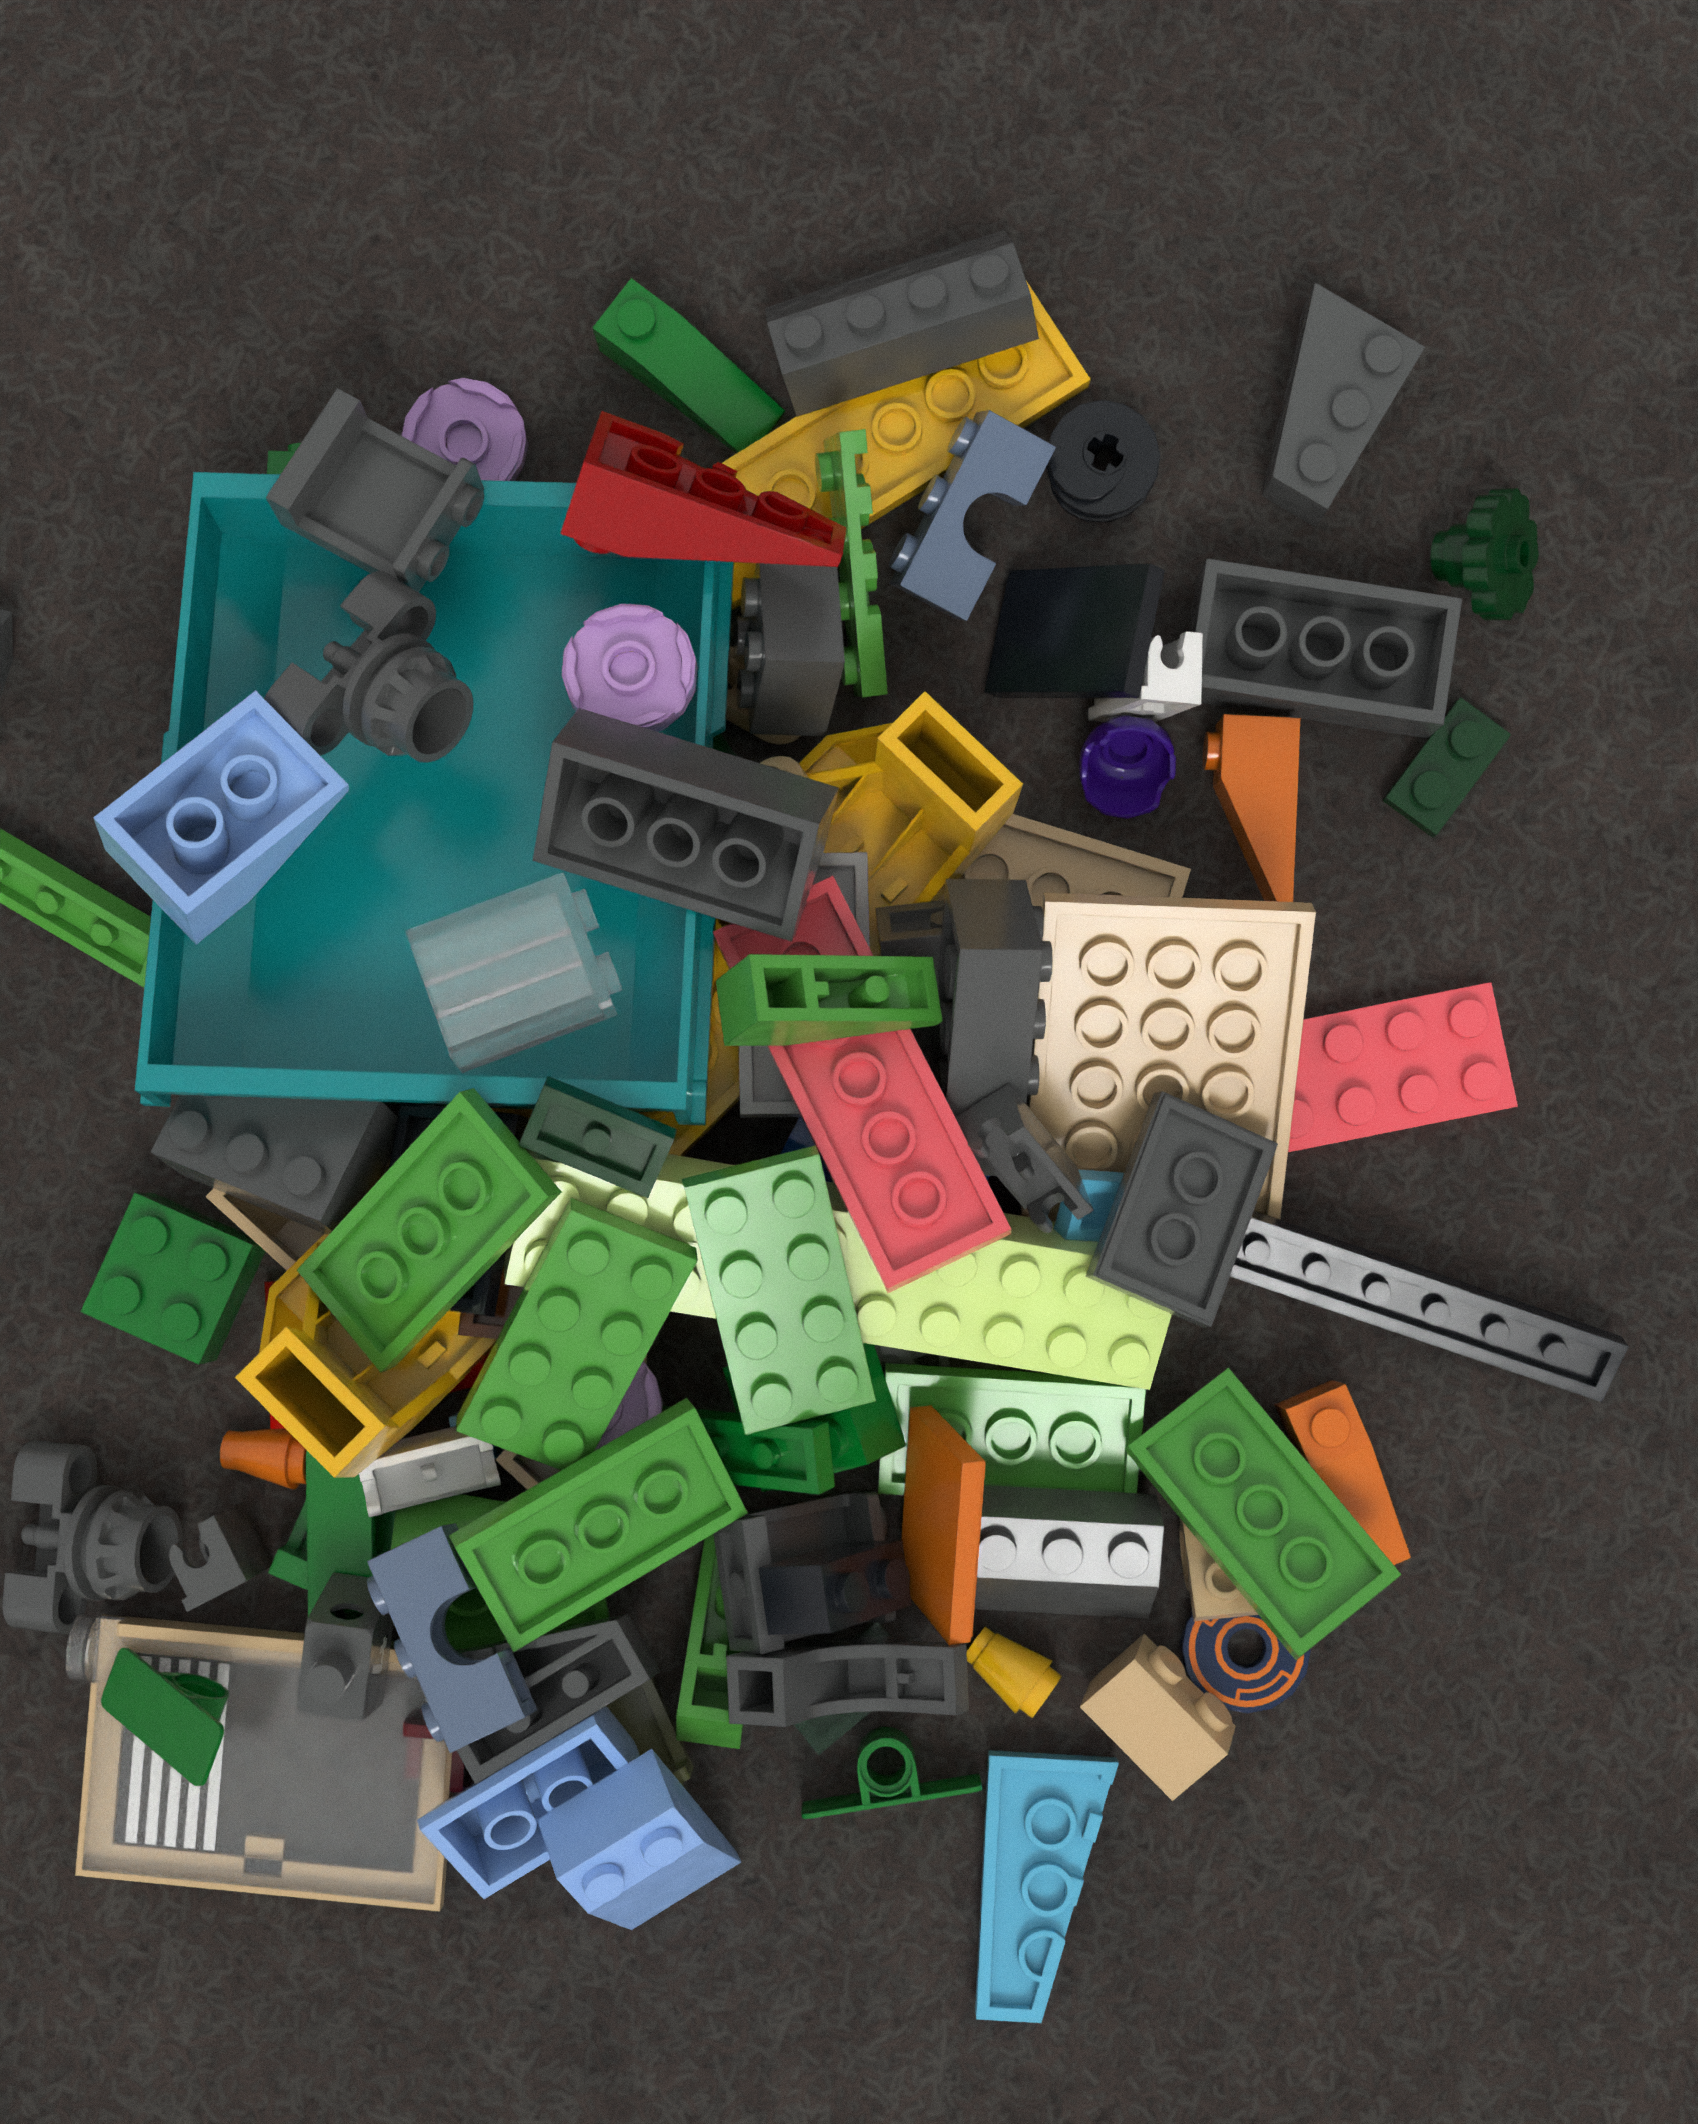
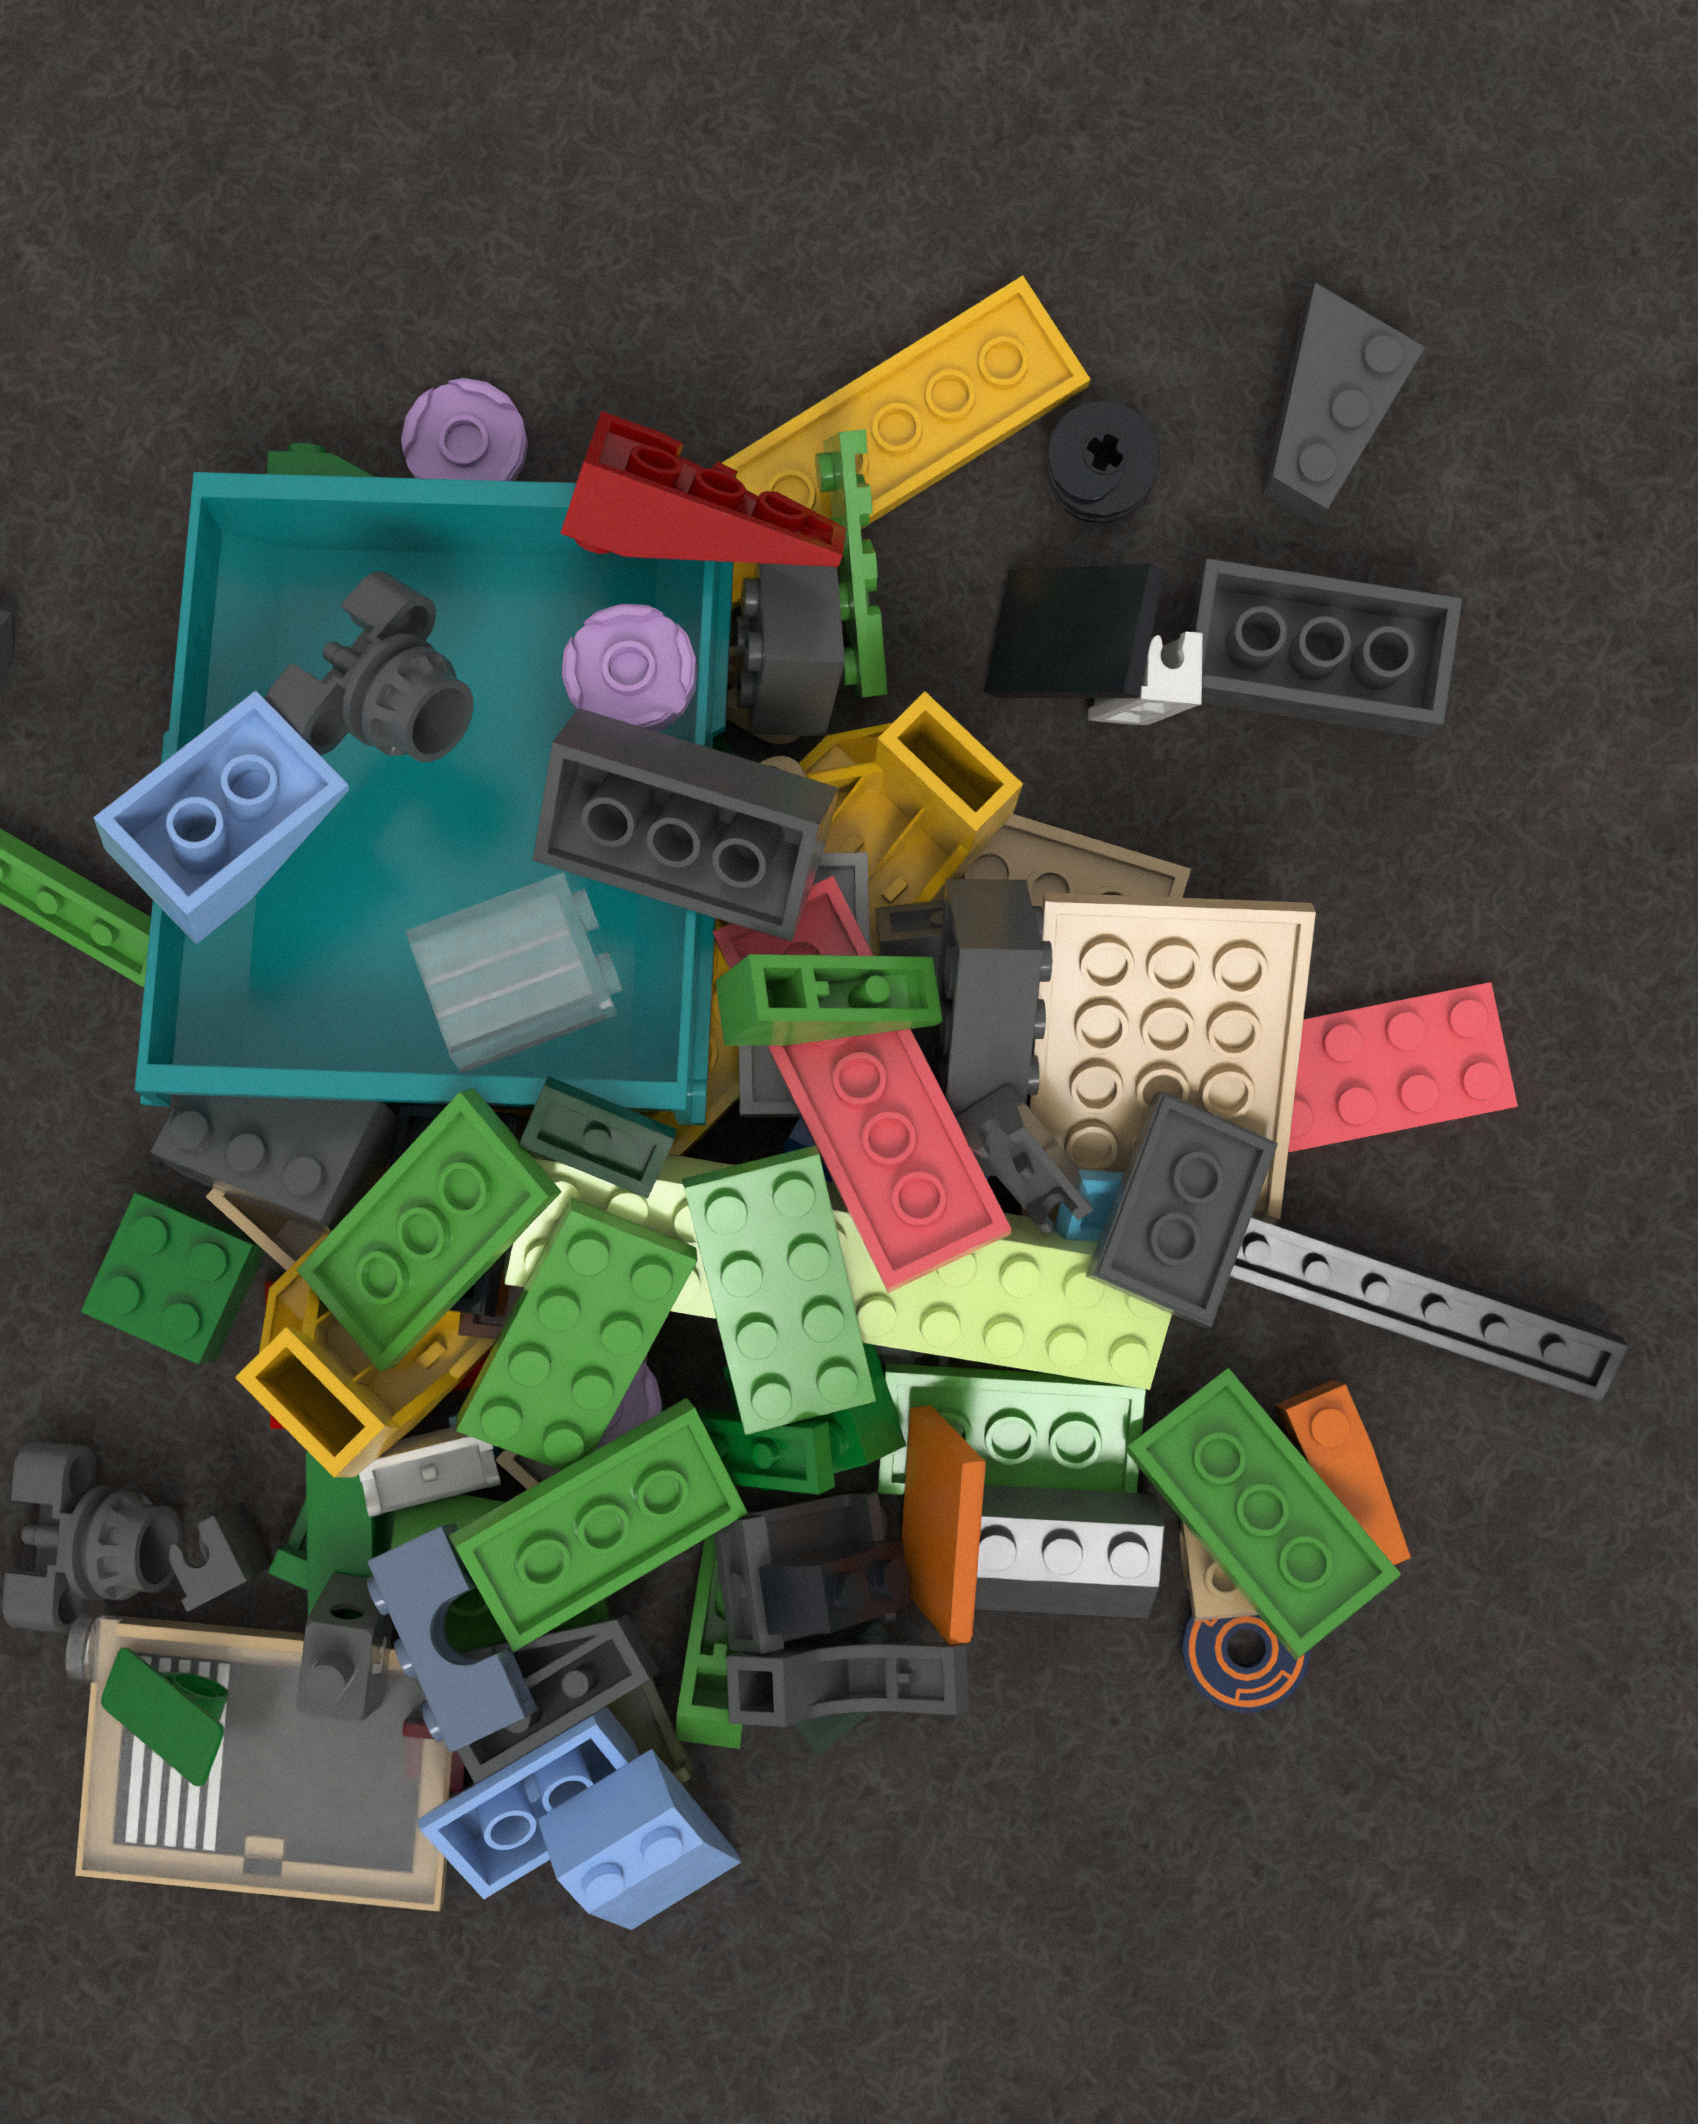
orange cone [220,1429,307,1490] -> none
dark grey panel [266,388,485,592] -> none
green slope [593,278,785,454] -> none
dark grey slope [765,230,1039,417] -> none
green piece [801,1727,982,1819] -> none
sand blue arch [889,410,1056,621] -> none
yellow cone [967,1626,1062,1718] -> none
medium azure wing [975,1750,1119,2023] -> none
dark purple hair [1078,714,1176,819] -> none
tan brick [1080,1633,1236,1801] -> none
orange slope [1203,714,1301,902] -> none
dark green plate [1382,697,1512,838] -> none
dark green plant [1430,488,1539,620] -> none

